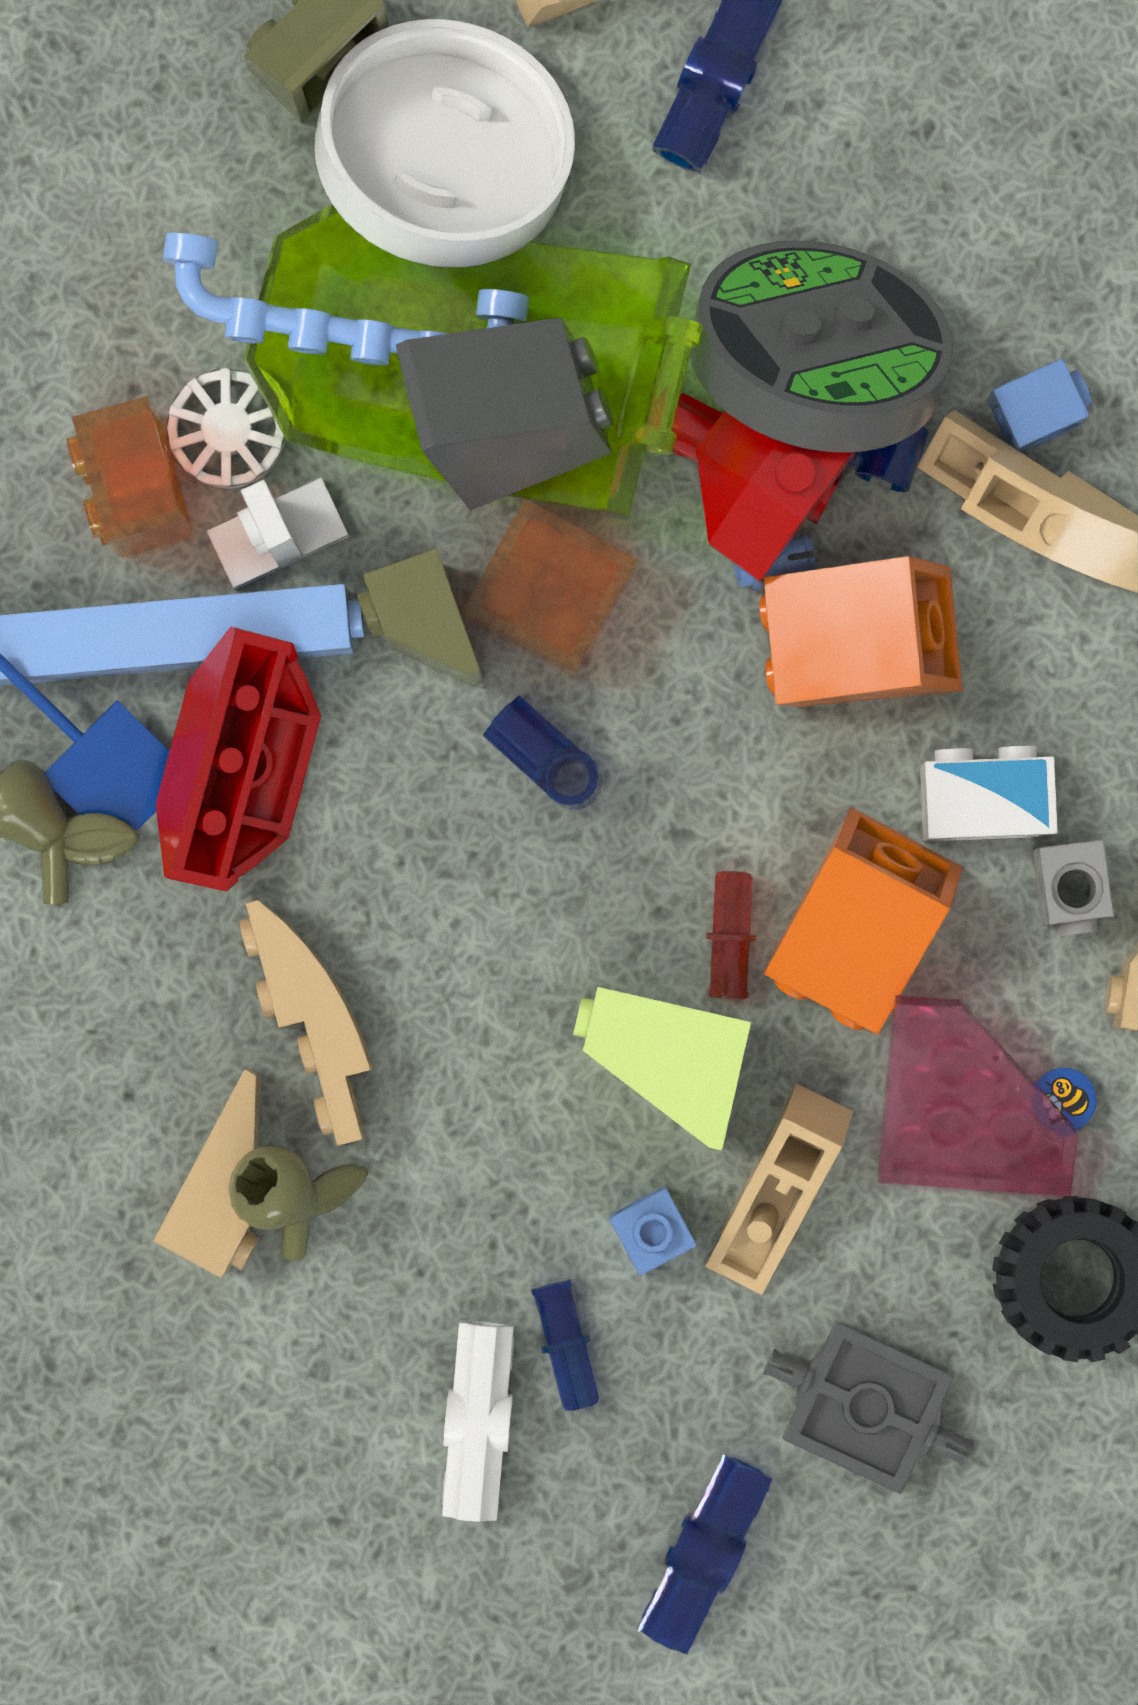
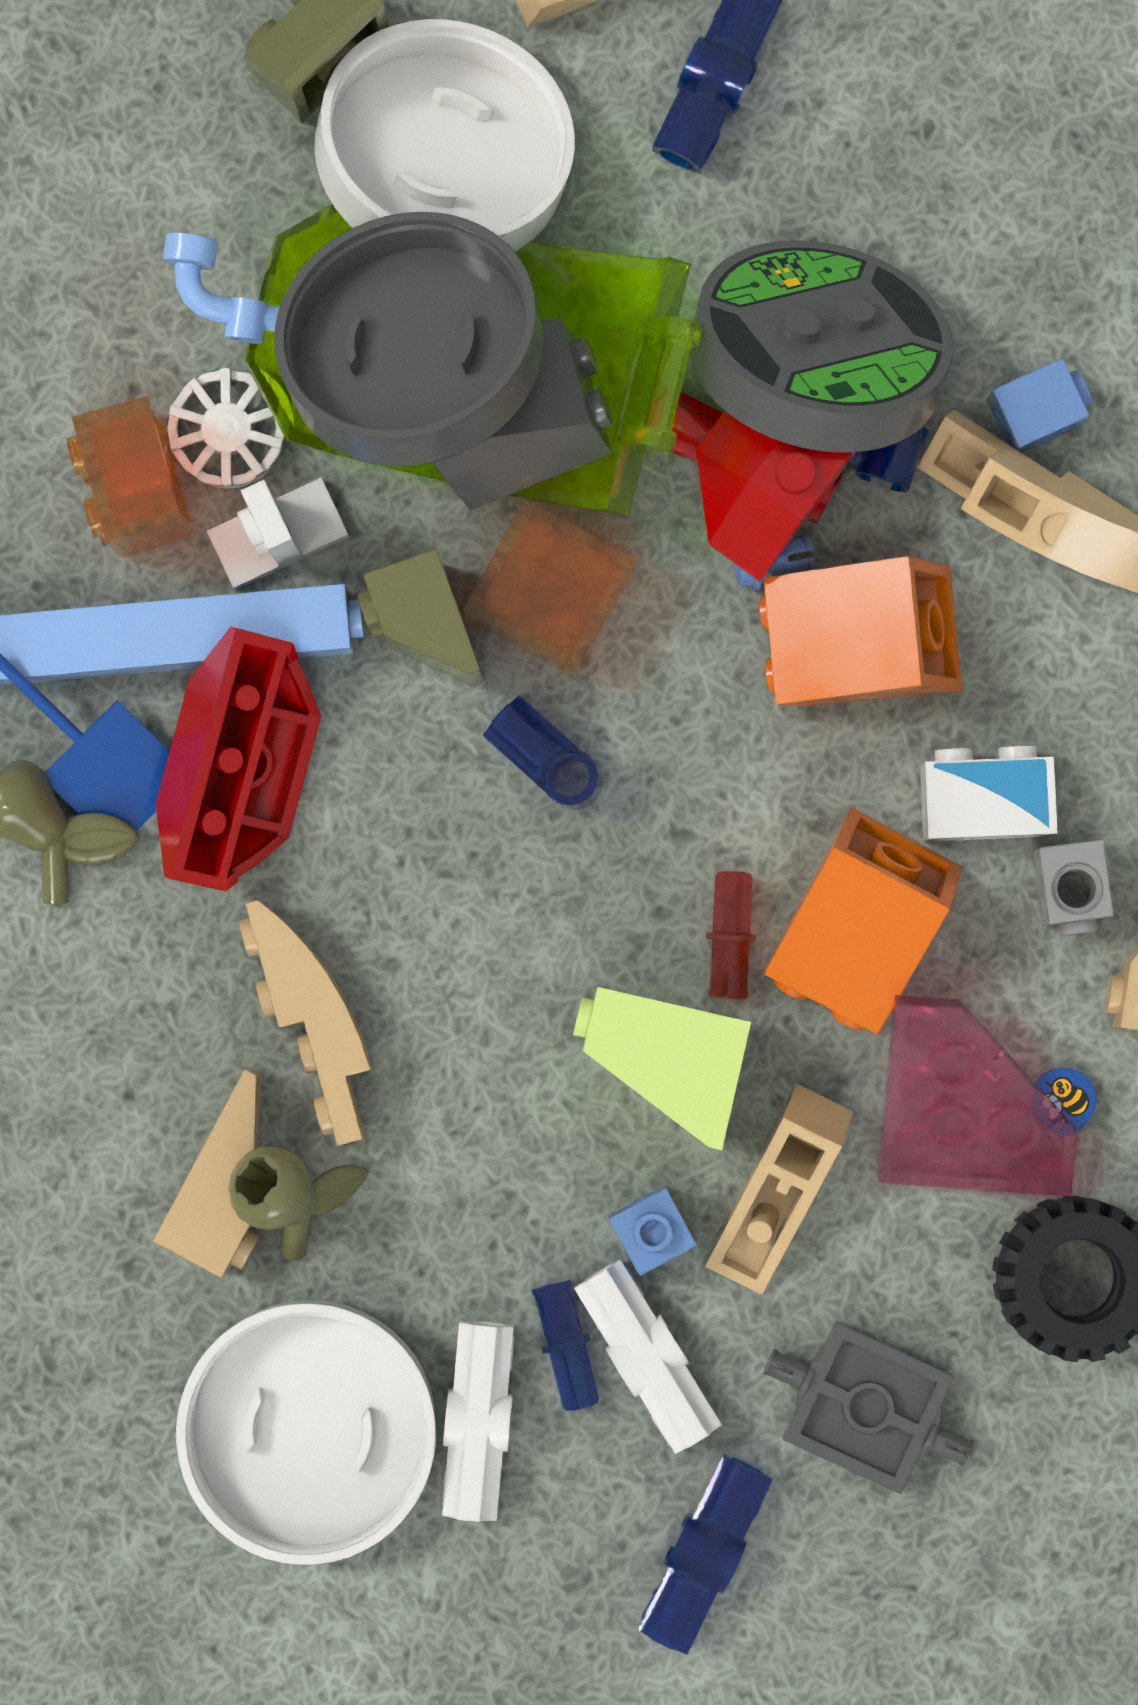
none -> white piece [176,1300,438,1565]
none -> dark grey piece [274,212,545,466]
none -> white piece [574,1258,722,1454]

